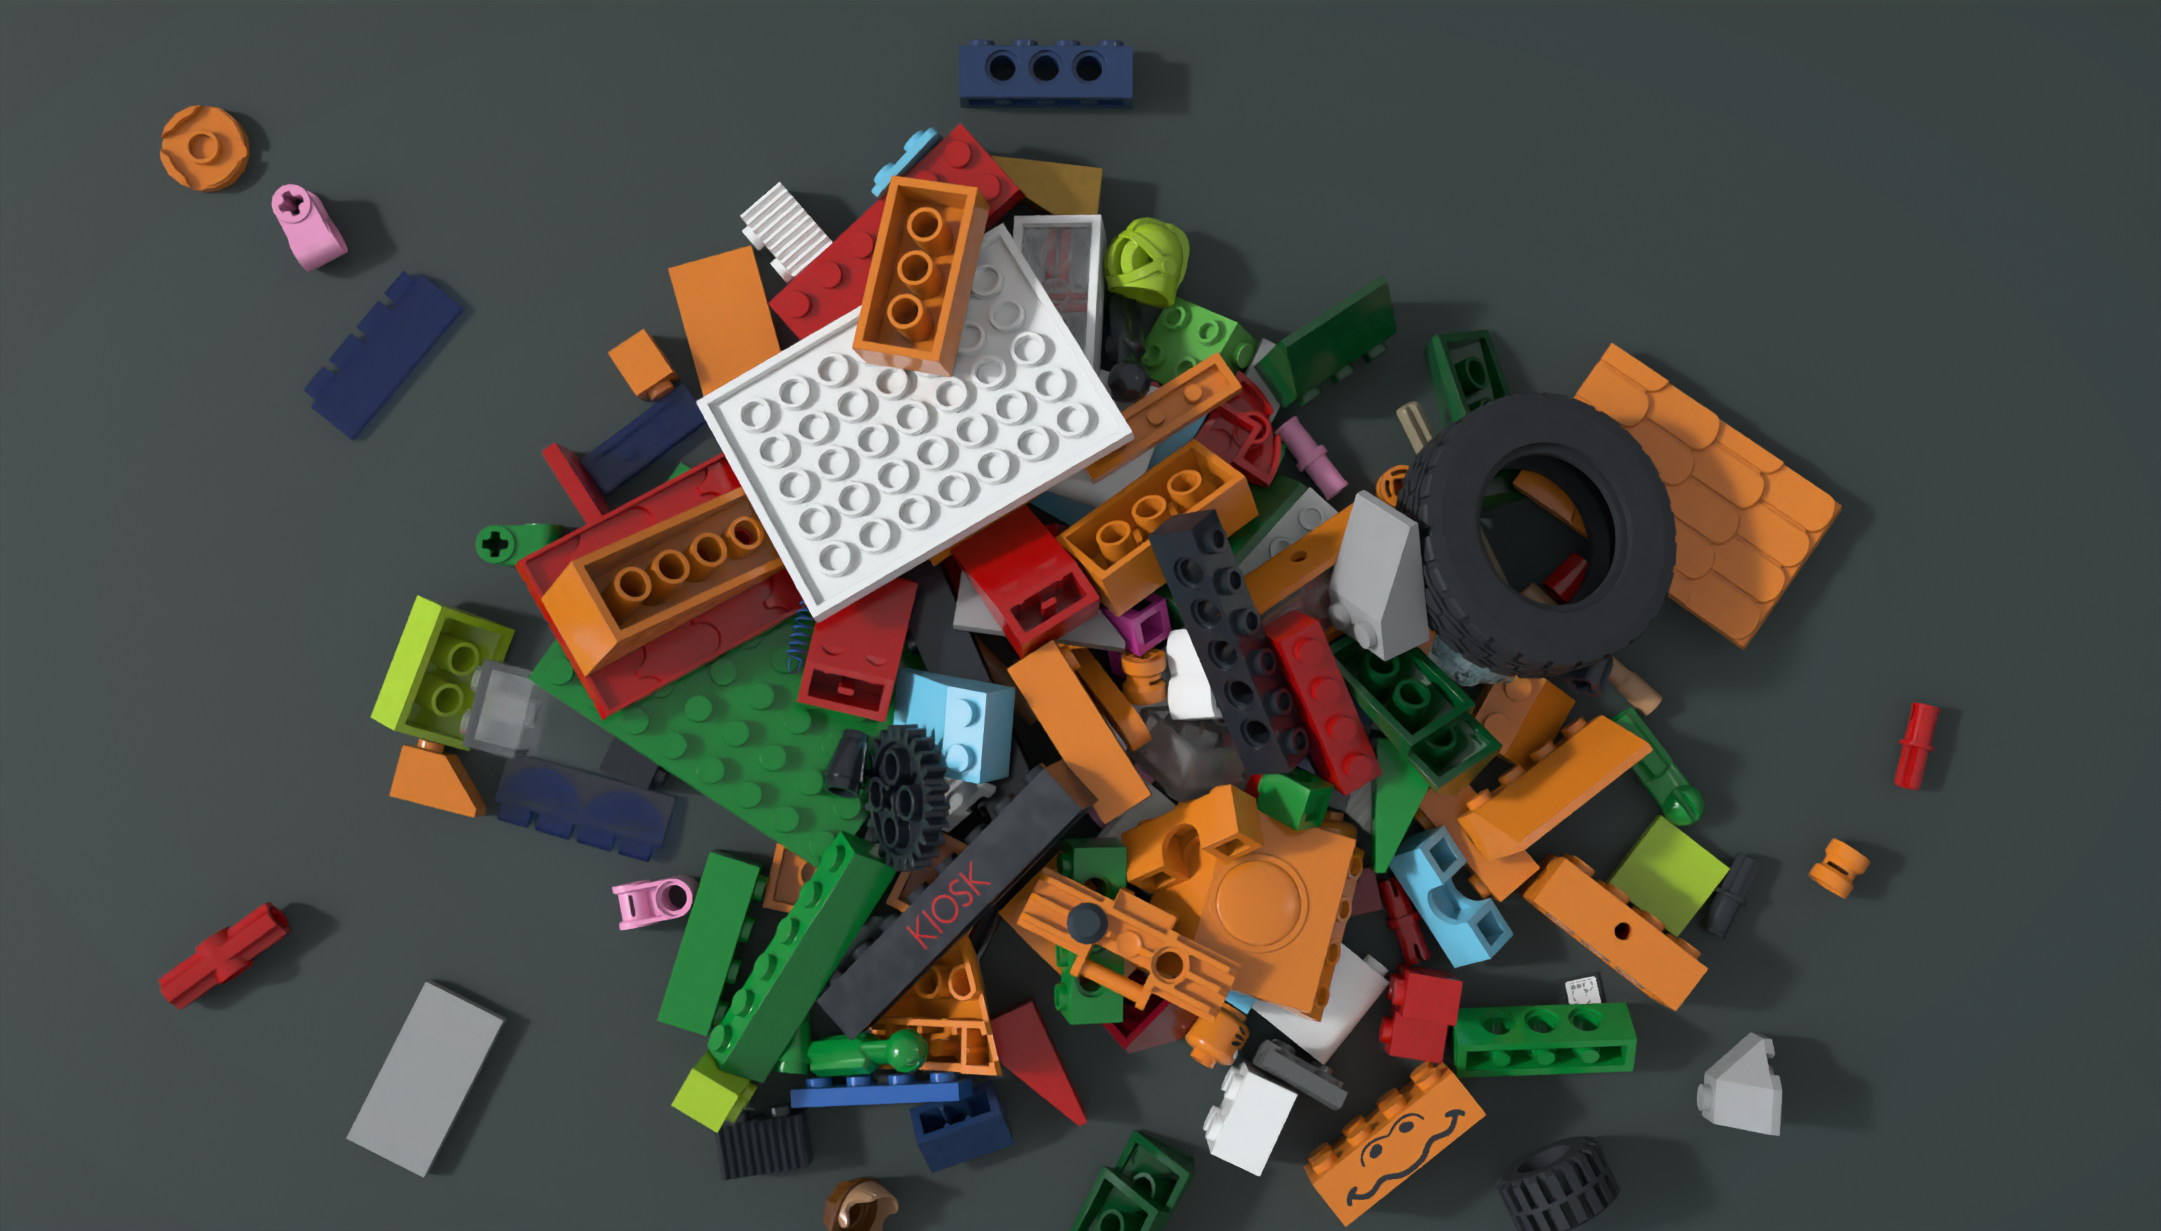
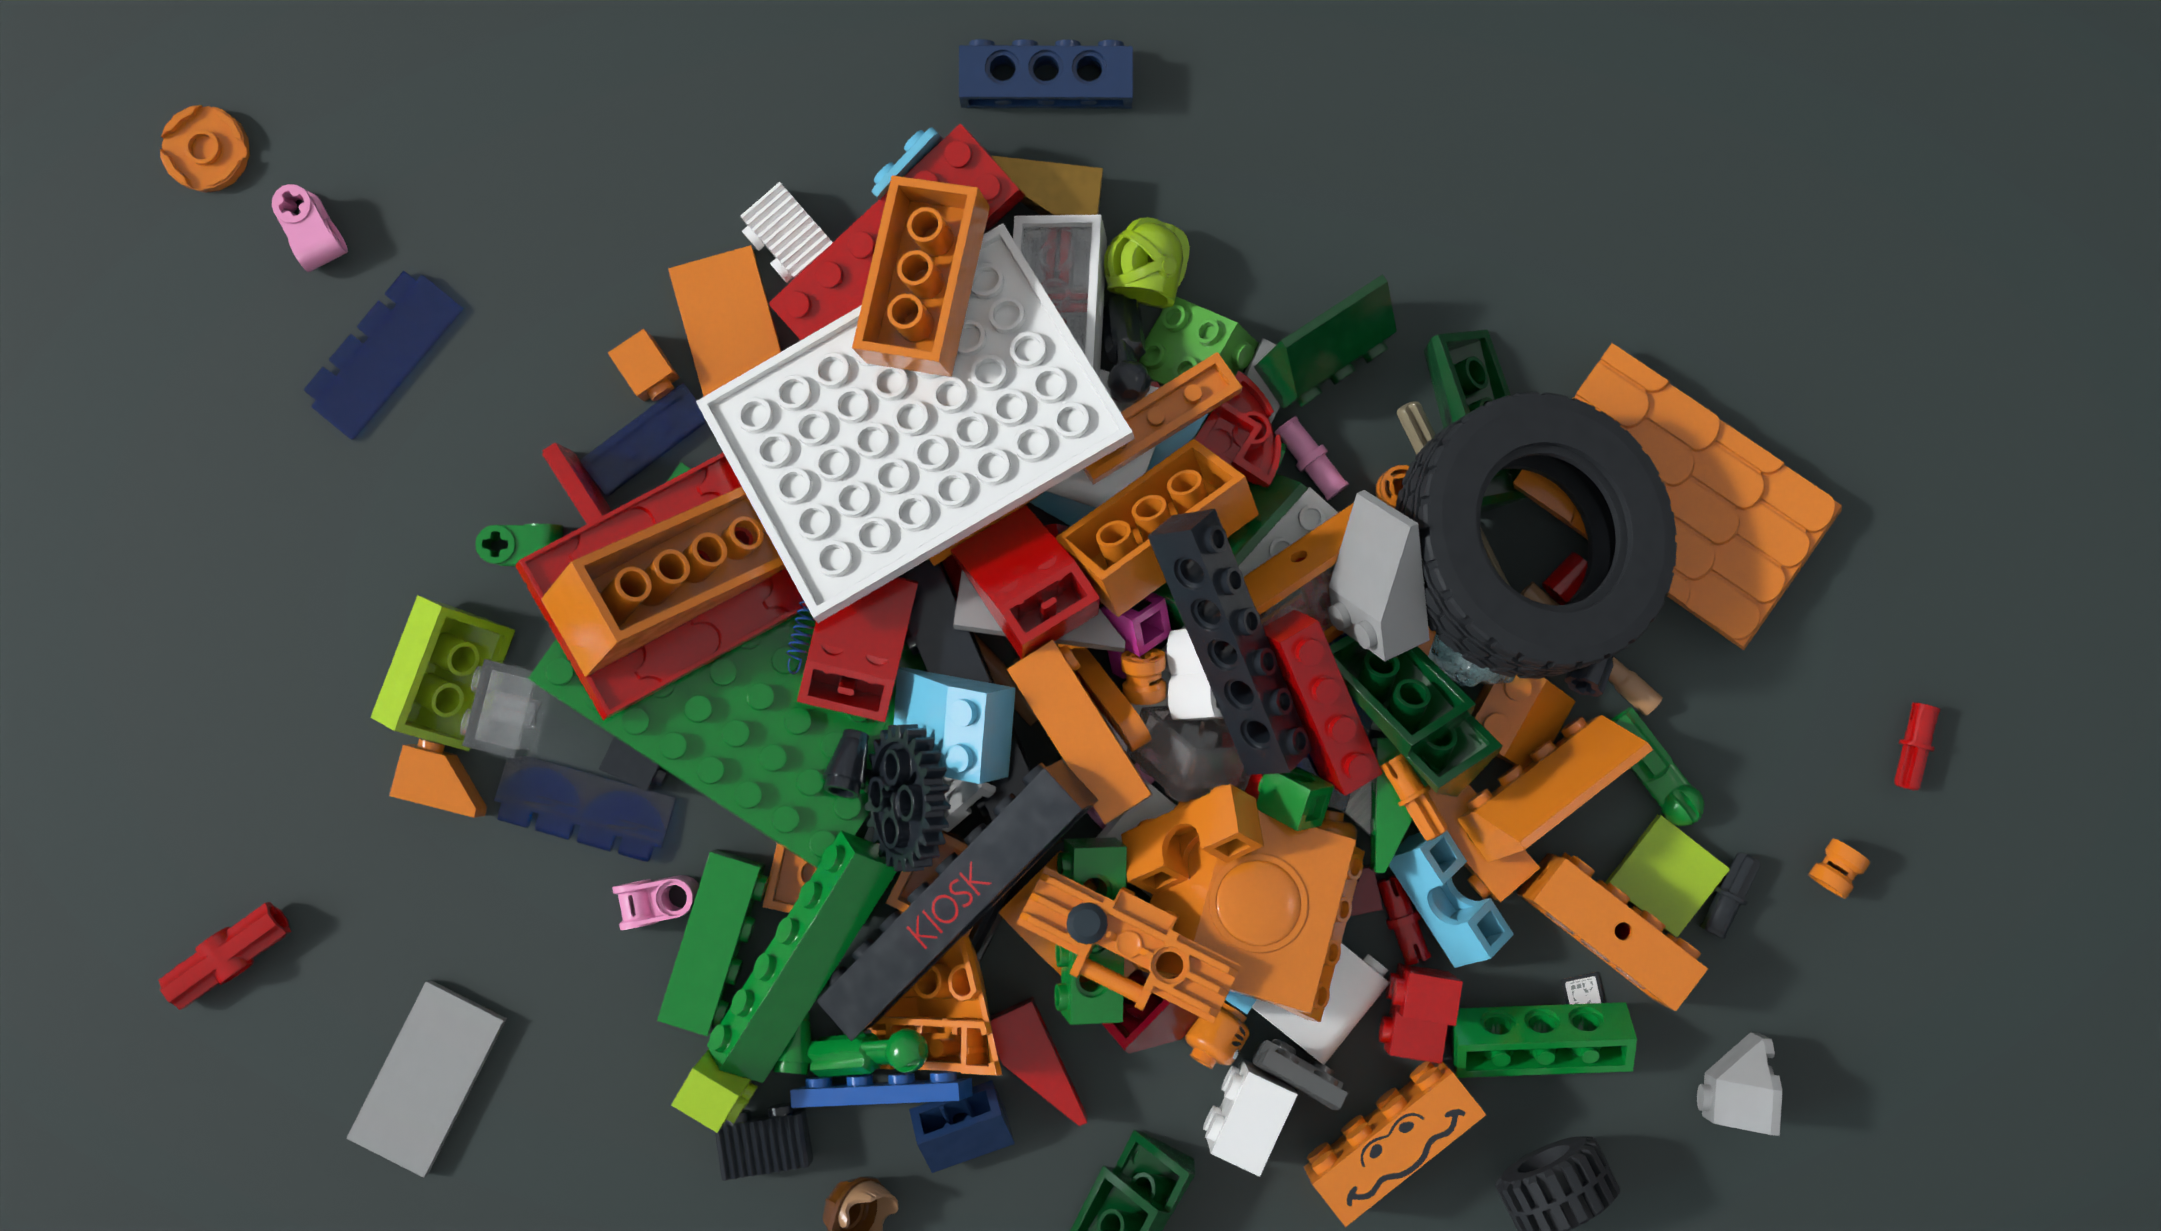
none -> orange axle [1380,753,1448,841]

